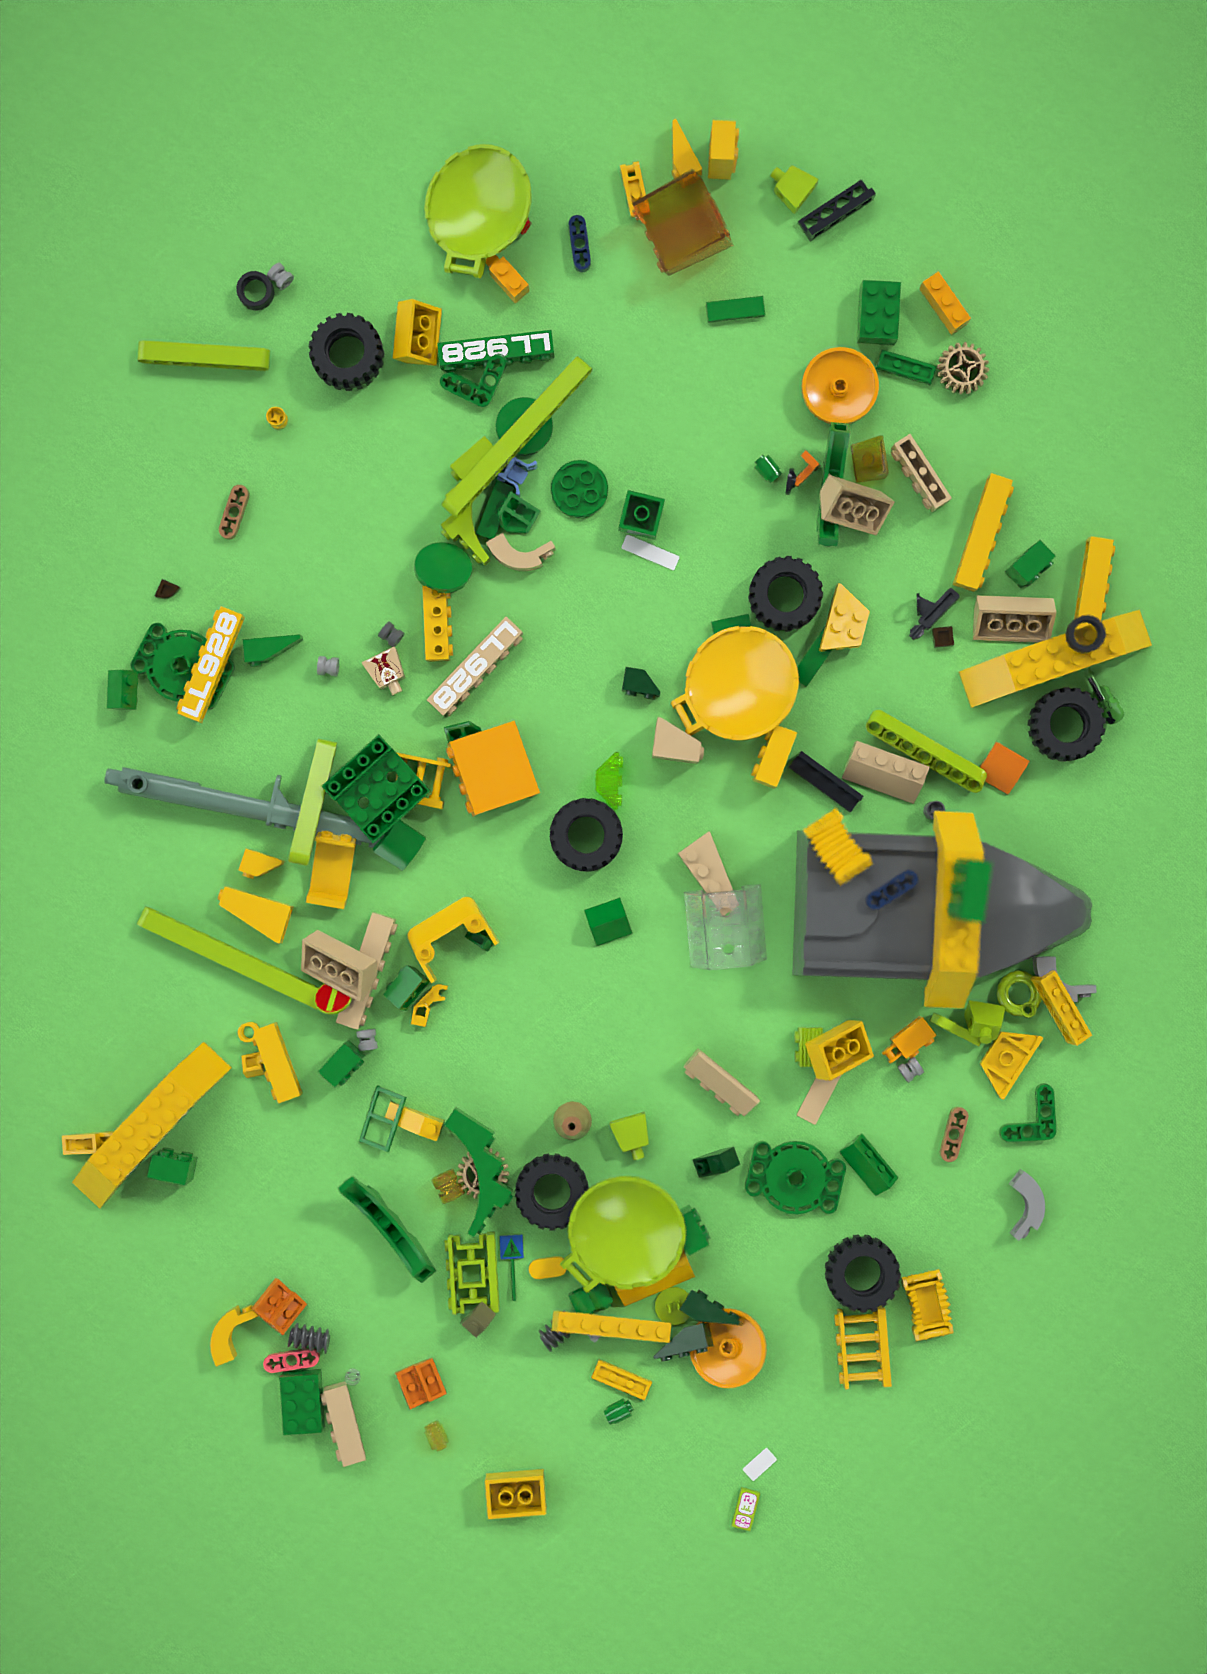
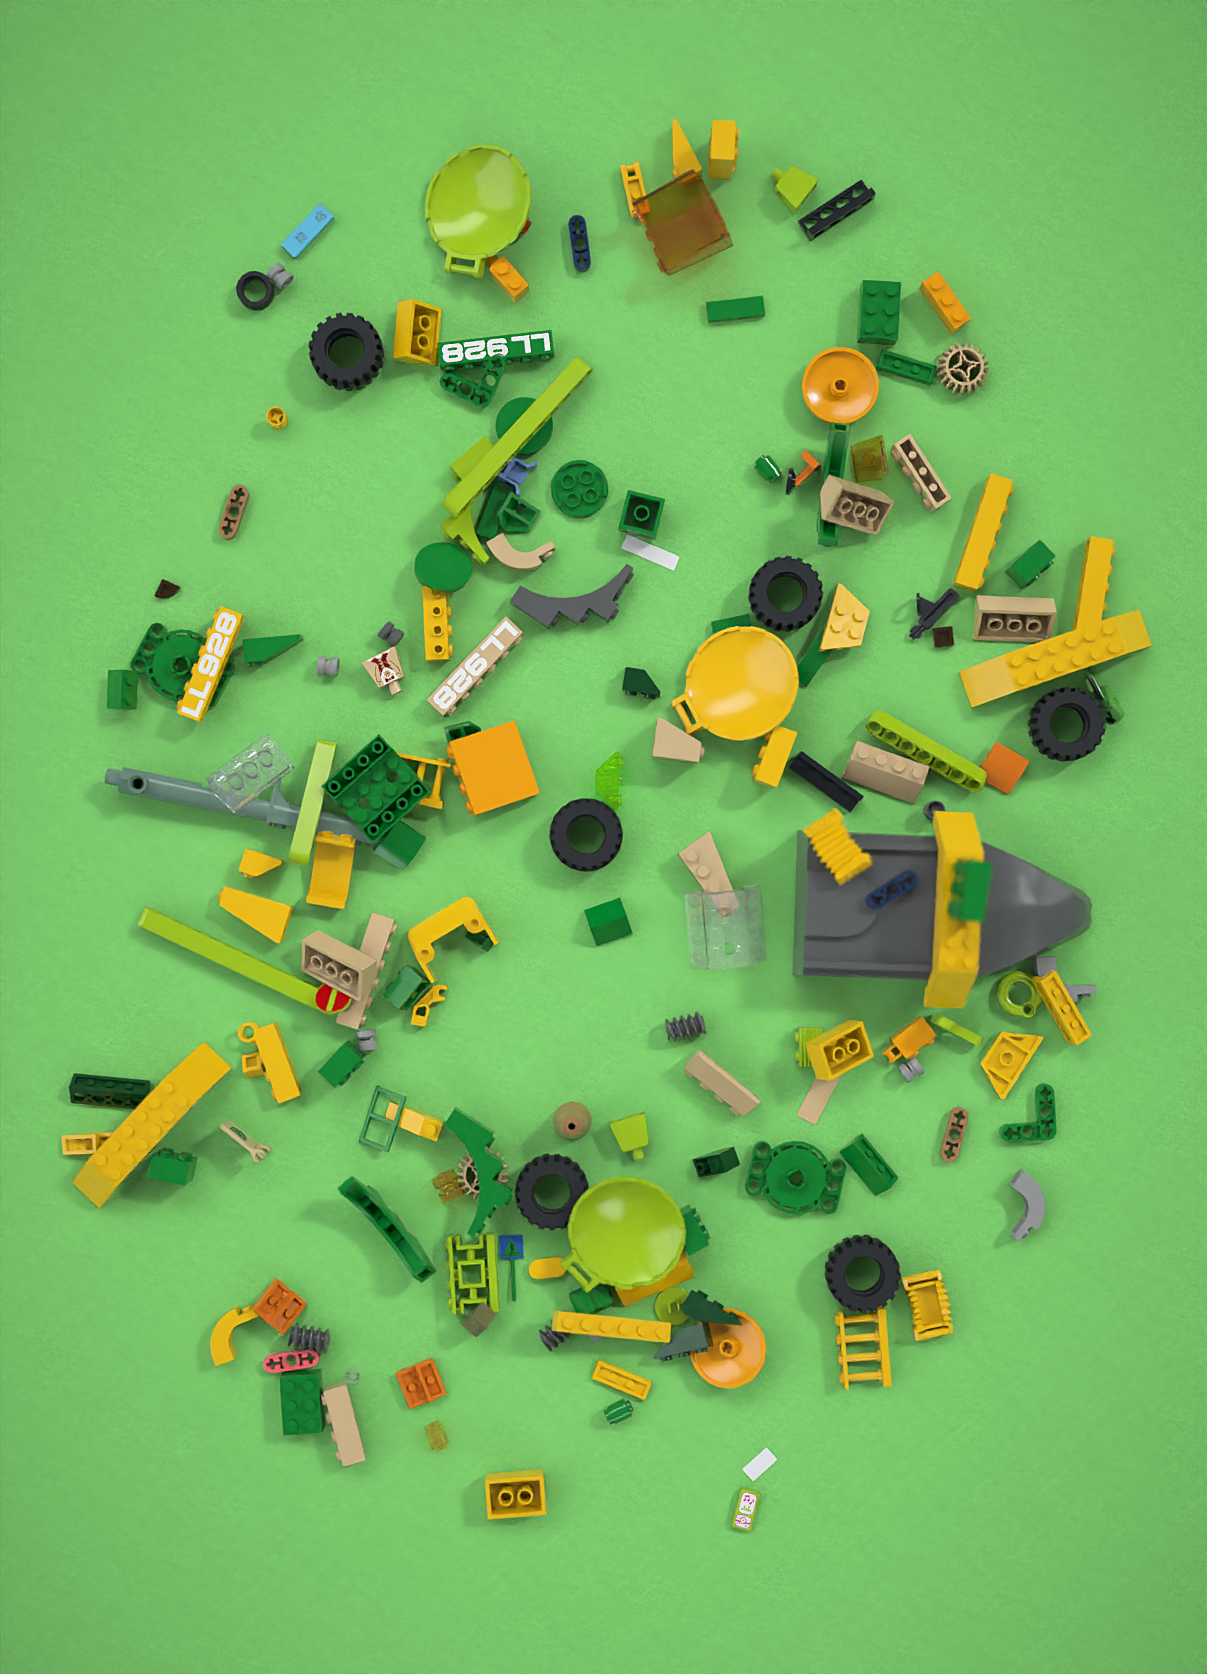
lime beam [138,340,270,371] -> none
lime torso [964,1000,1005,1044] -> none
black tyre [1066,615,1106,653] -> none
none -> dark green fence [69,1073,151,1109]
none -> clear slope [207,733,294,814]
none -> tan flag [220,1120,271,1163]
none -> medium azure tile [281,204,334,259]
none -> dark grey arch [510,564,634,629]
none -> dark grey piece [665,1012,707,1042]

